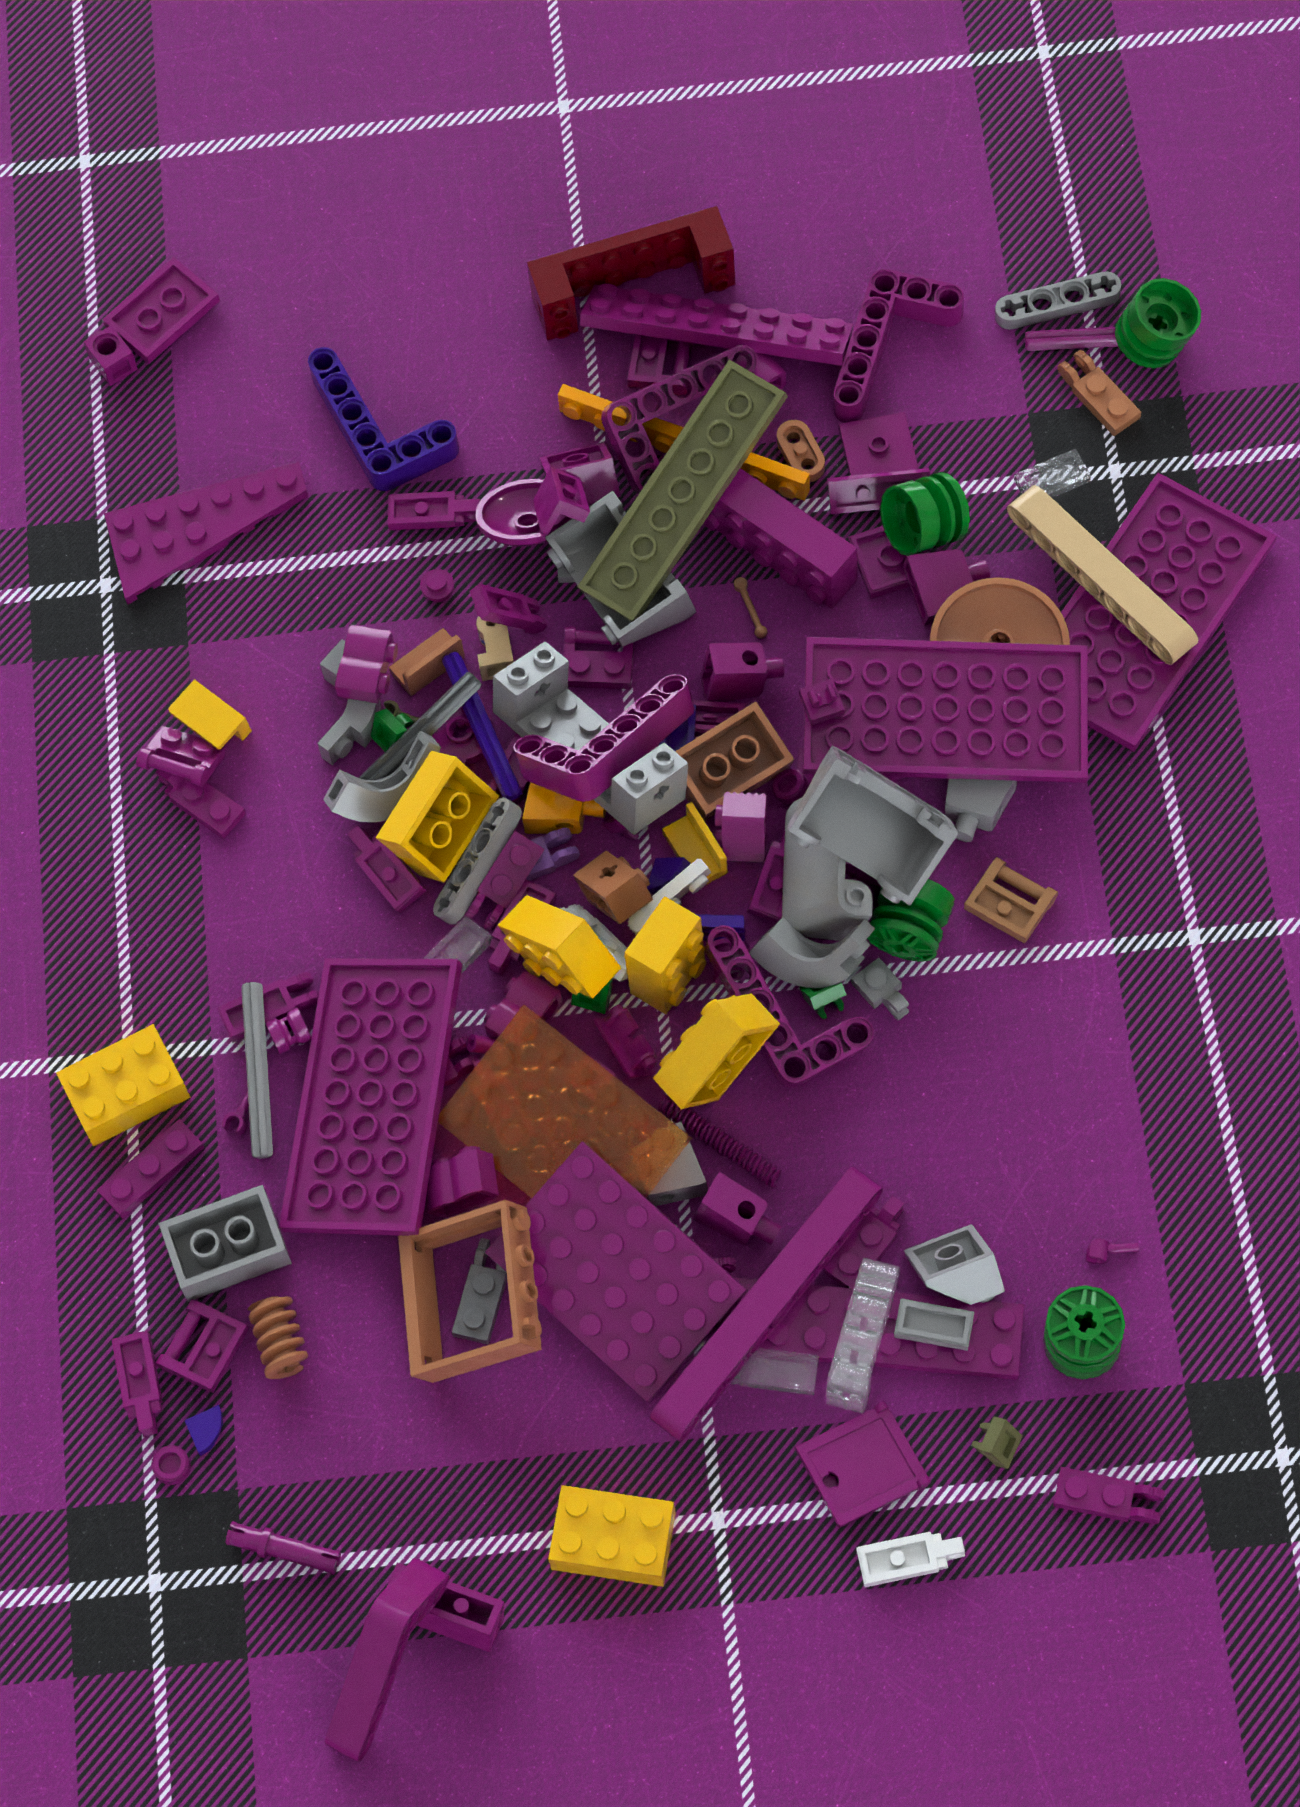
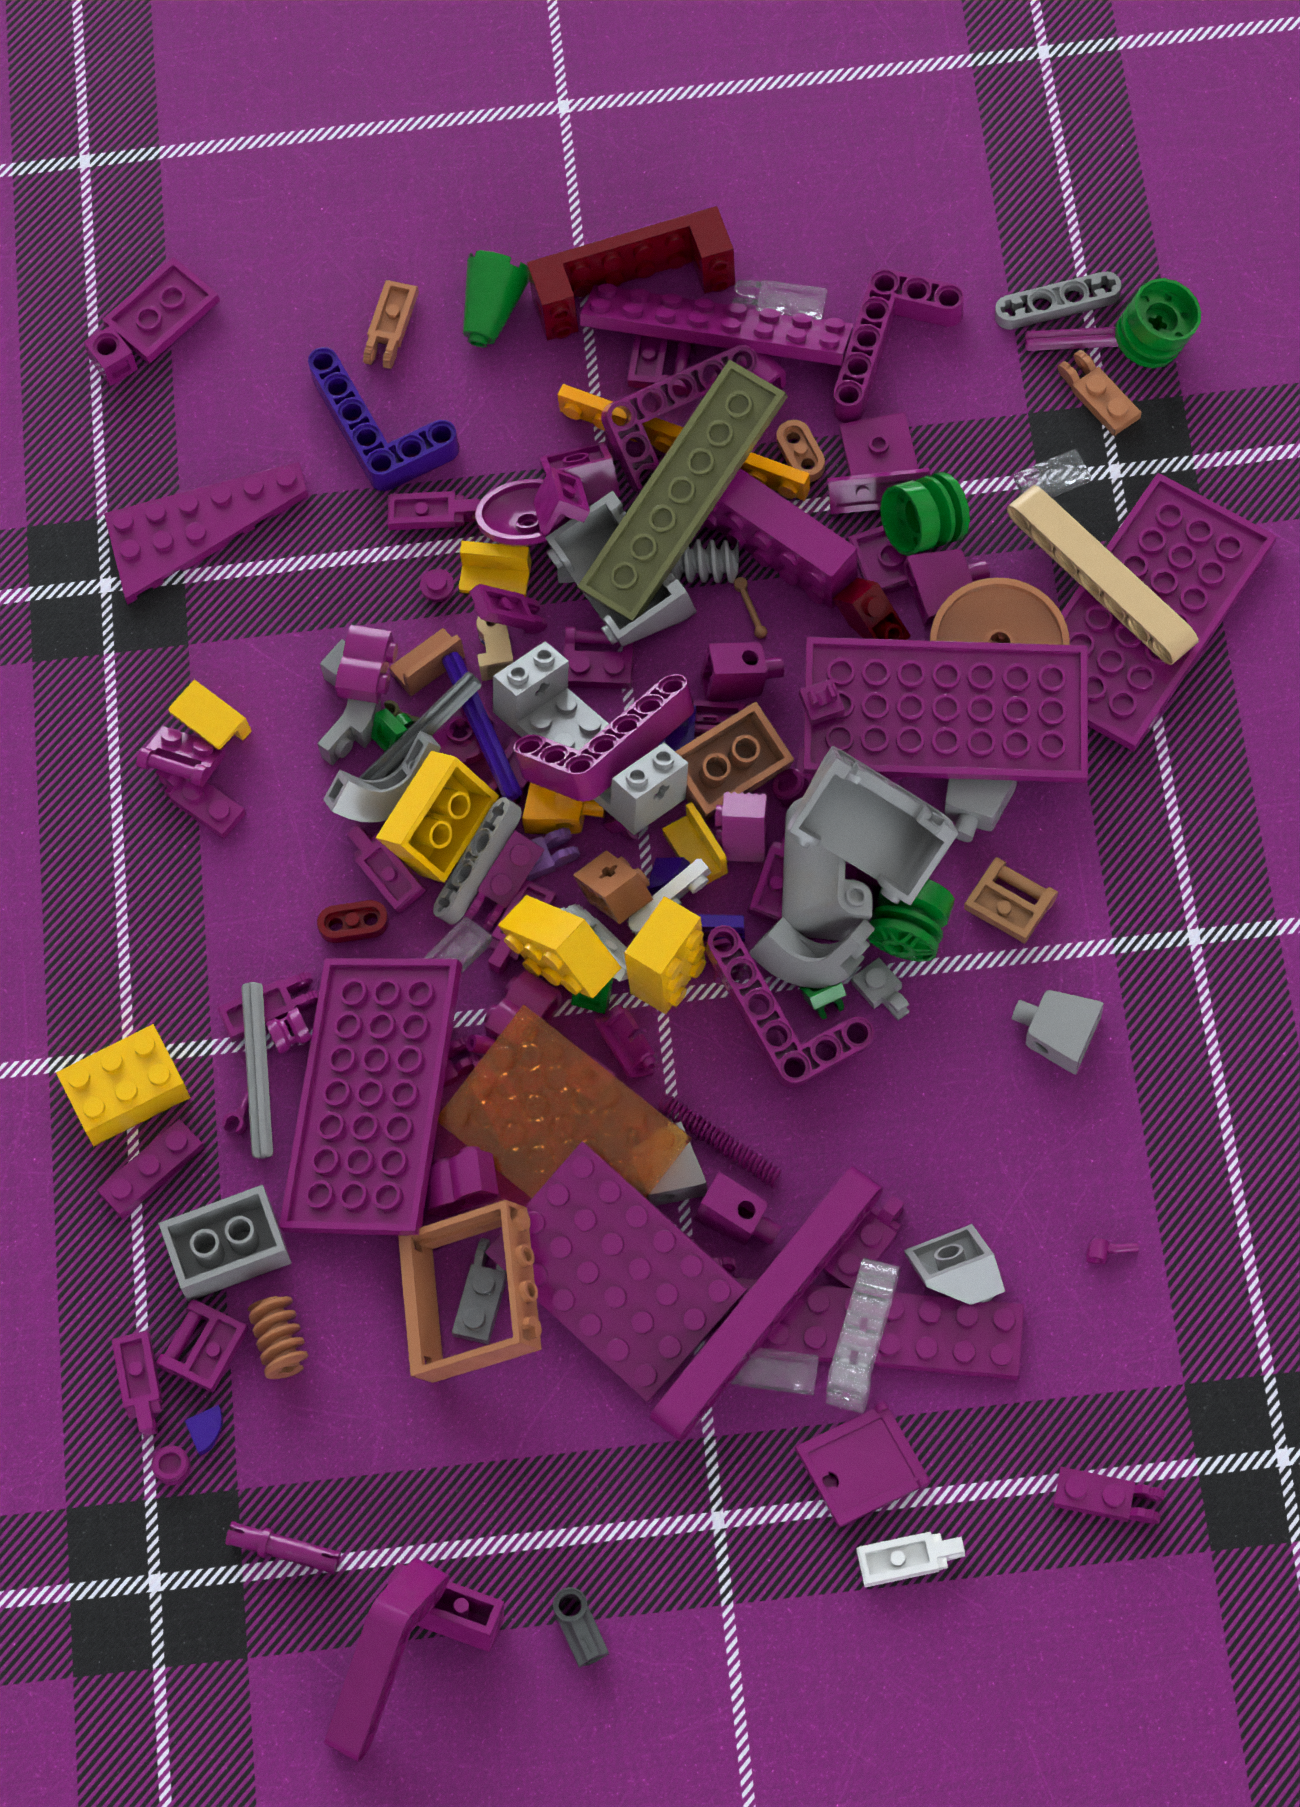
yellow brick [548,1485,676,1587] -> none
yellow brick [653,993,780,1109] -> none
light grey tile [894,1299,974,1351] -> none
olive tile [972,1416,1023,1469] -> none
green wheel [1043,1285,1125,1380] -> none
none -> dark red plate [317,900,389,943]
none -> nougat hinge [363,280,419,369]
none -> yellow panel [459,541,532,597]
none -> green cone [463,250,530,348]
none -> dark grey piece [553,1587,609,1668]
none -> light grey piece [670,539,739,583]
none -> clear hinge [732,279,827,320]
none -> dark red slope [832,577,911,640]
none -> light grey torso [1012,990,1104,1075]

